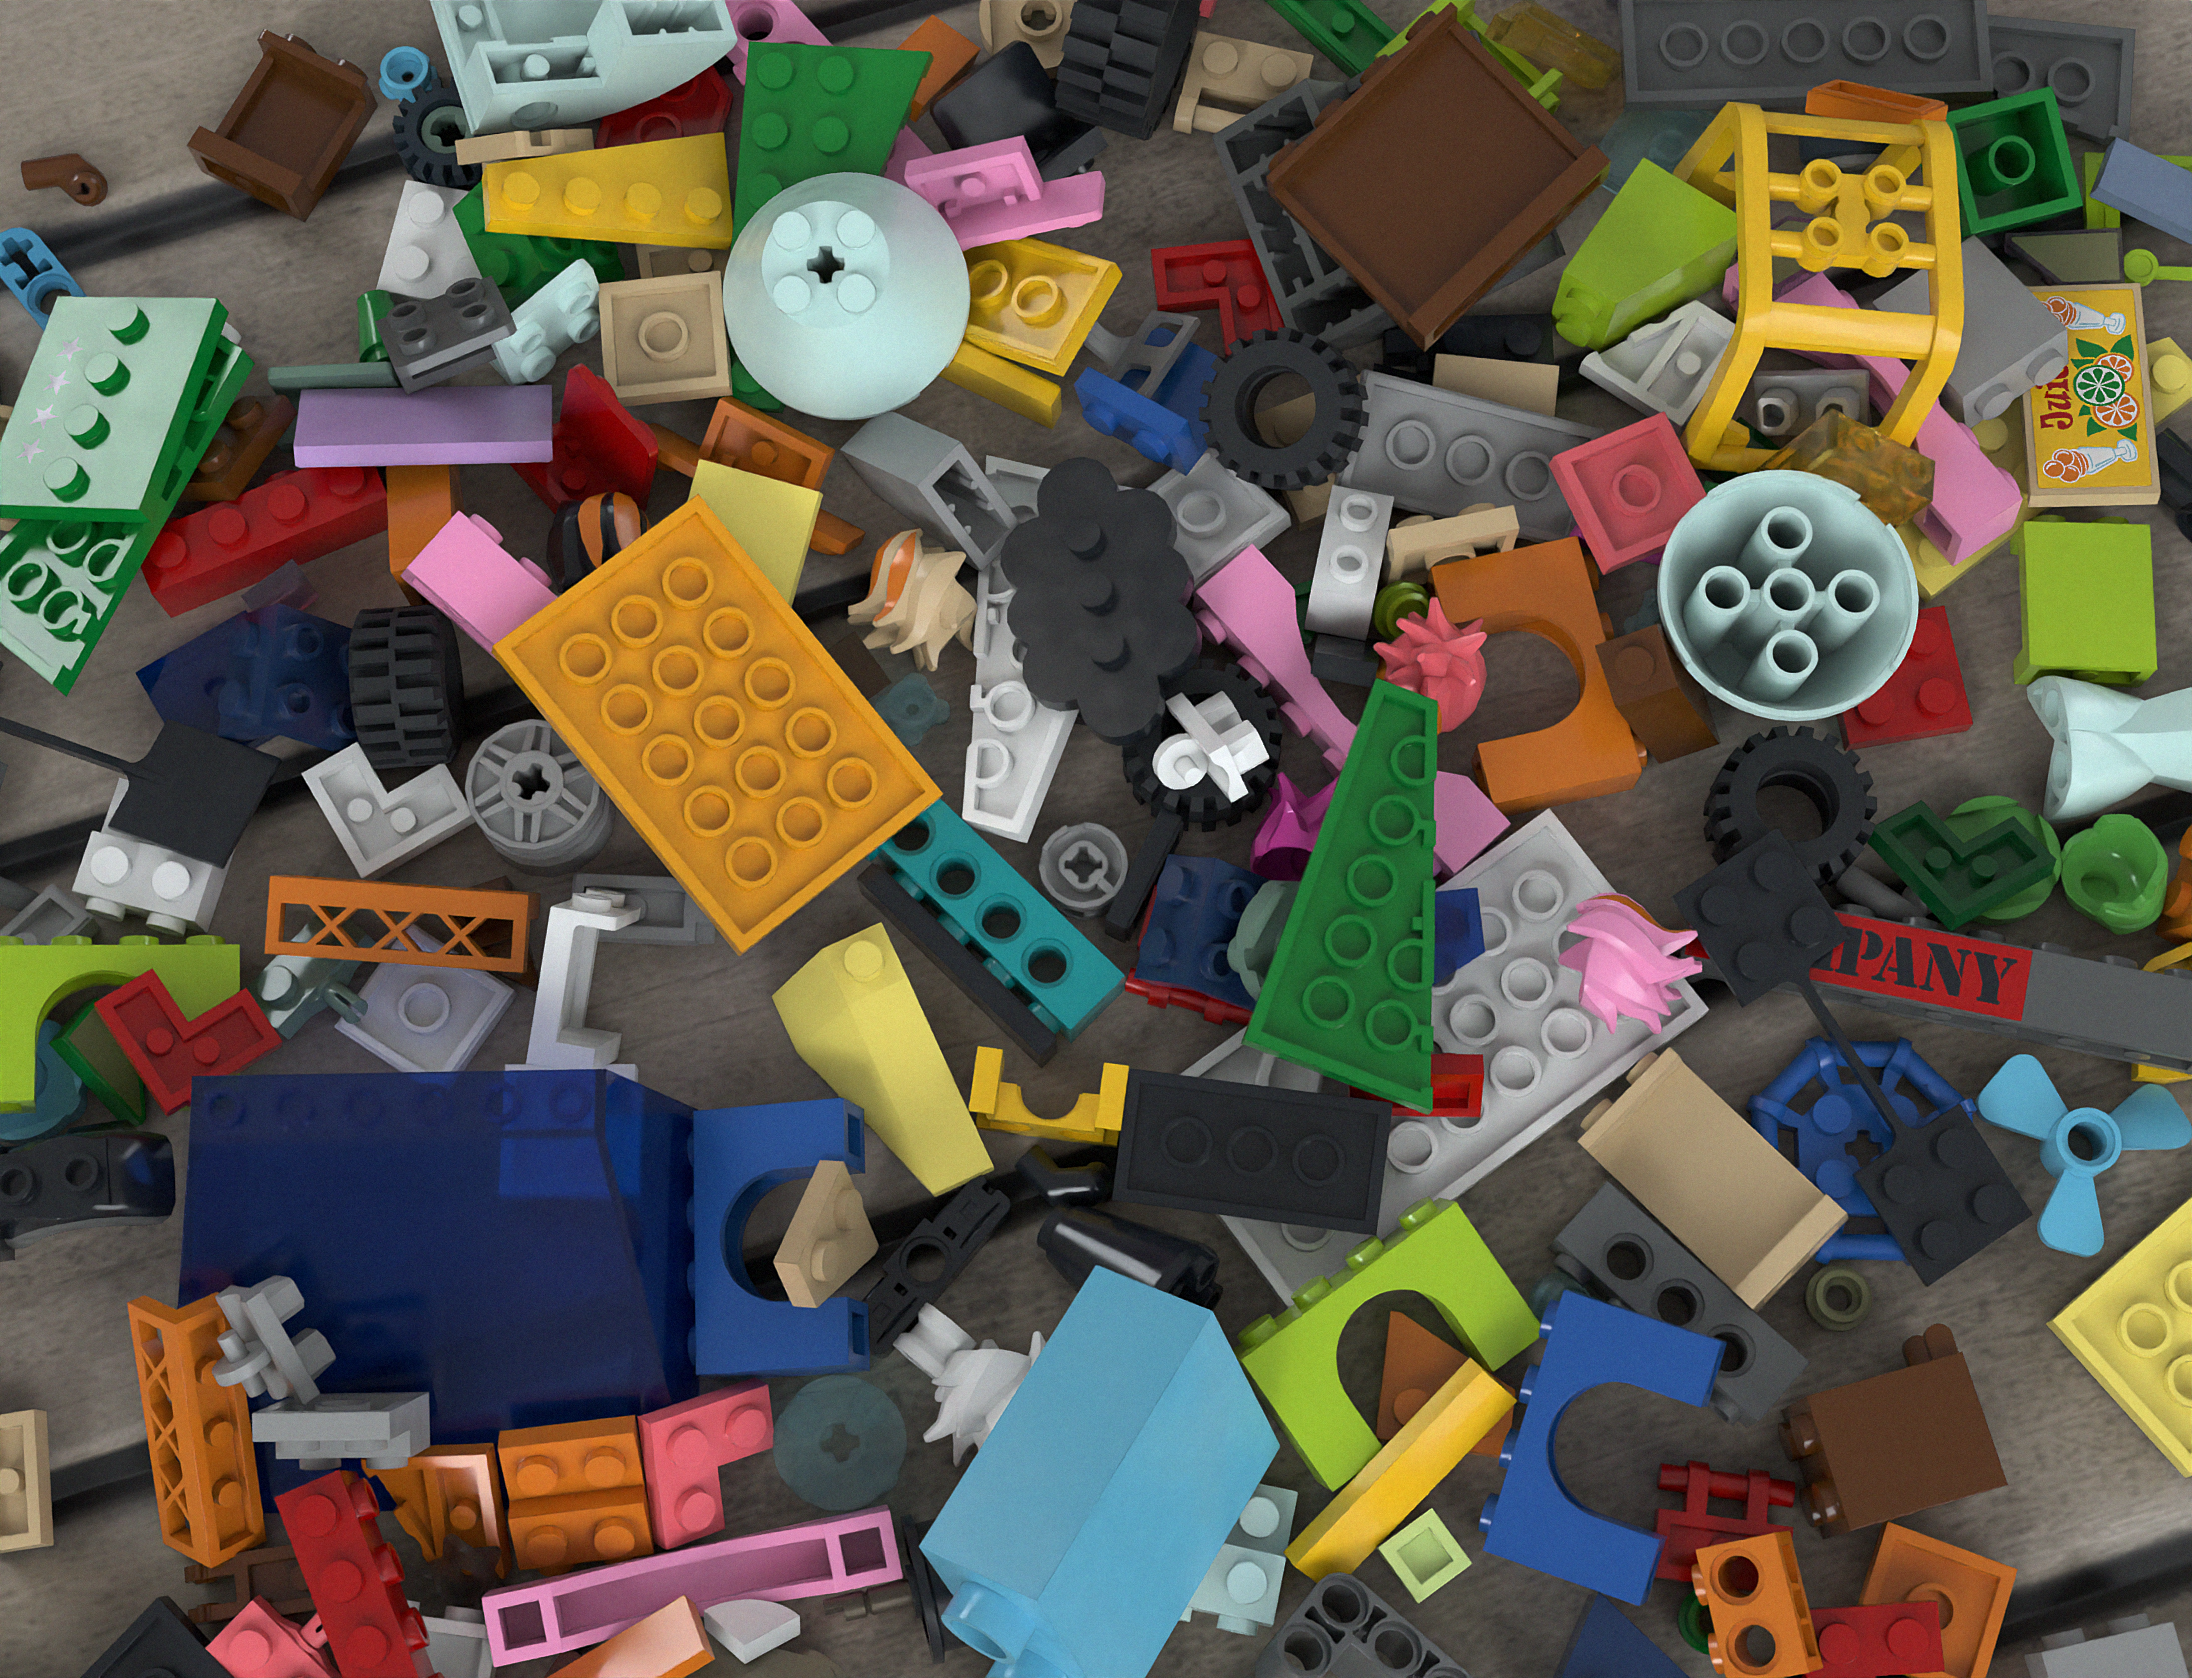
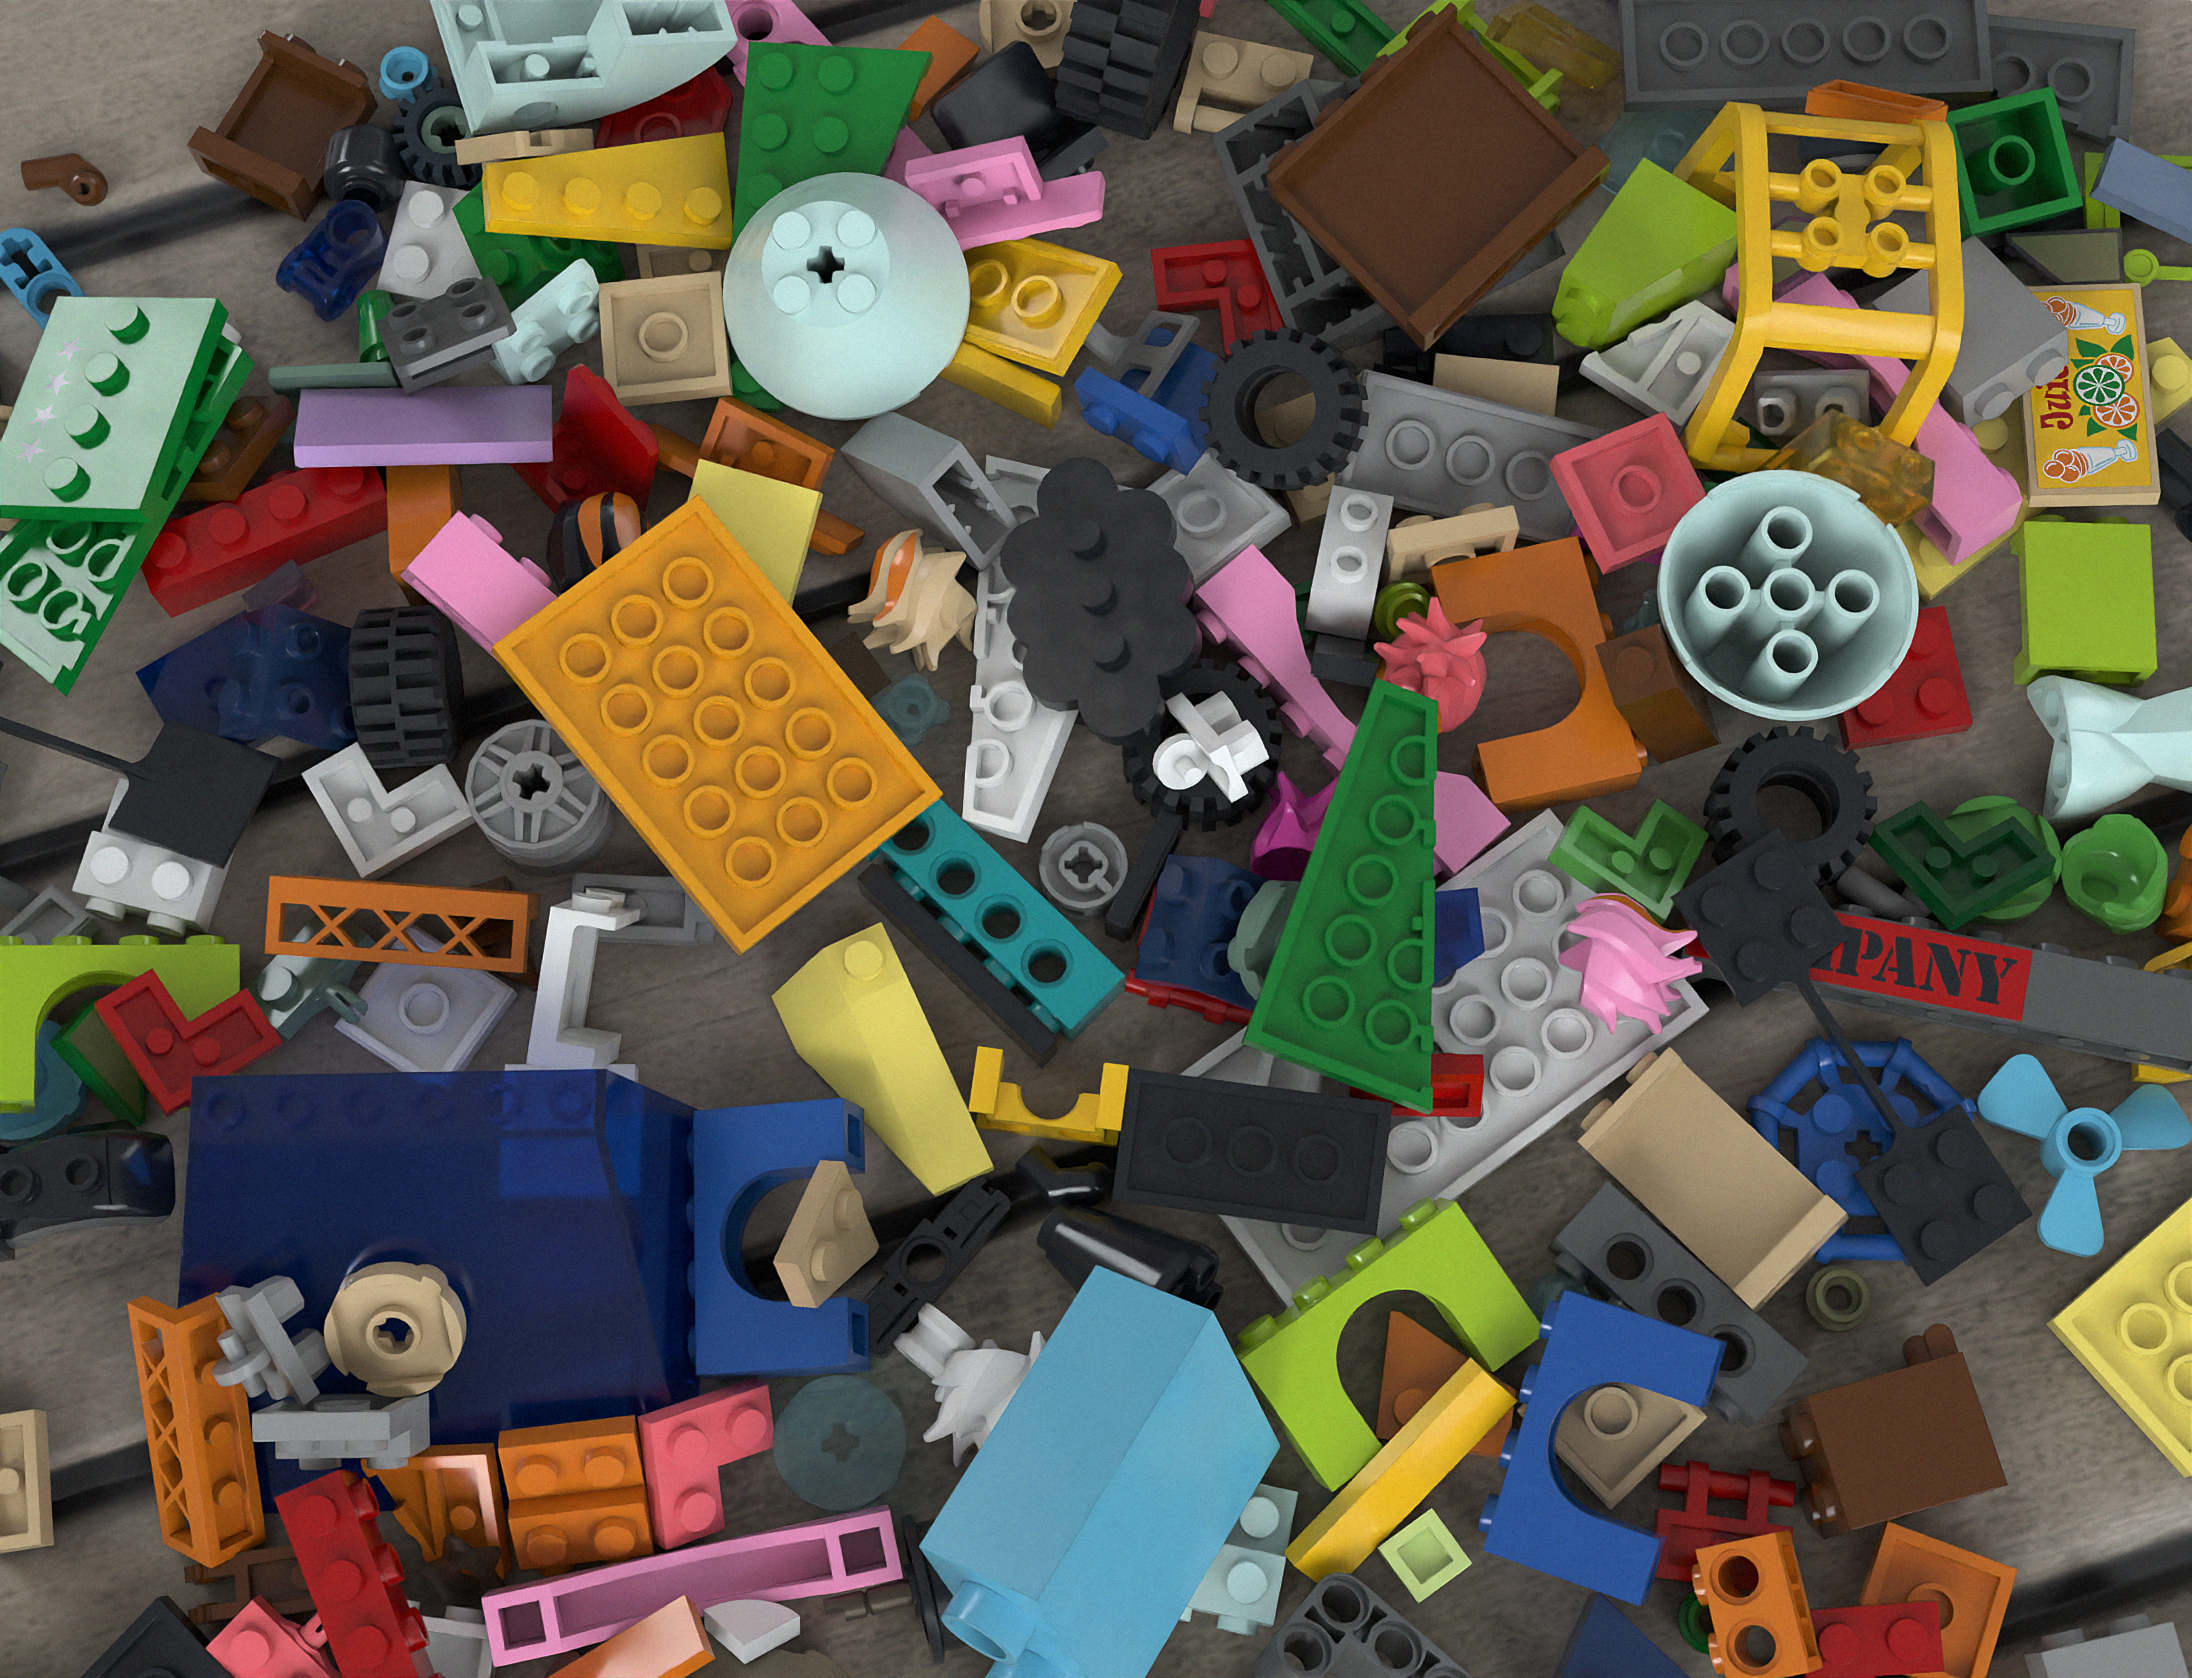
none -> clear blue piece [275,199,390,322]
none -> black head [324,124,405,216]
none -> tan plate [324,1261,466,1397]
none -> tan plate [1517,1382,1708,1510]
none -> bright green plate [1547,798,1709,925]

